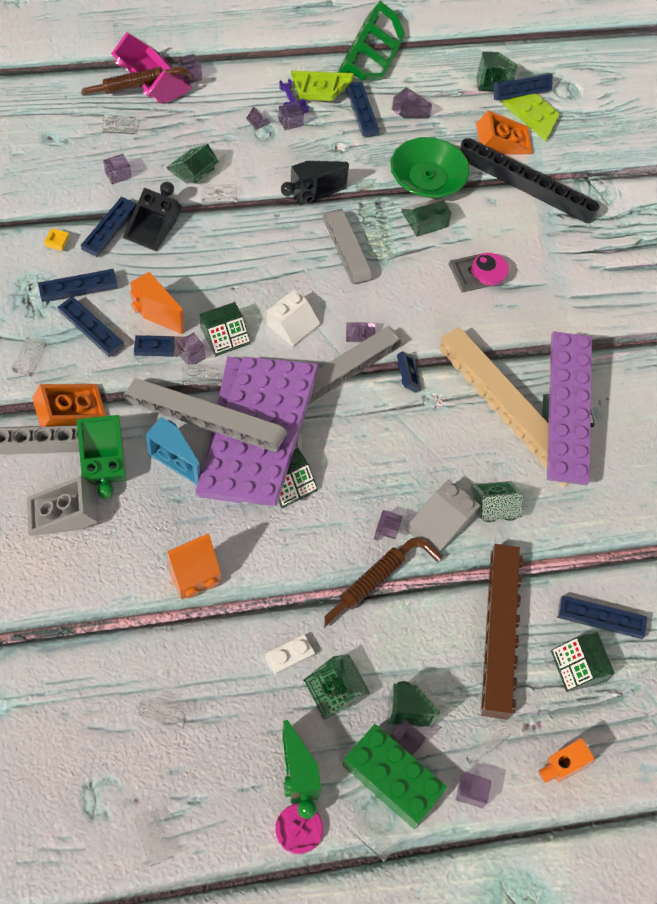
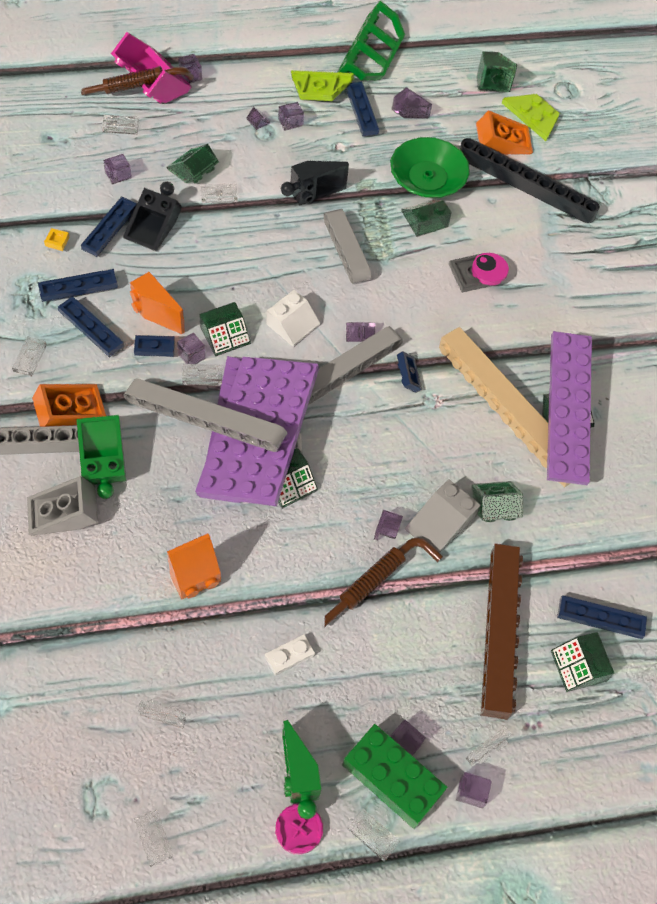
dark azure slope [146,417,200,485] -> none
dark purple bar [279,79,309,116] -> none
clear green slope [304,654,370,720] -> none
clear green slope [387,681,440,728] -> none
dark blue plate [494,72,553,100] -> none
orange torso [538,738,595,783] -> none

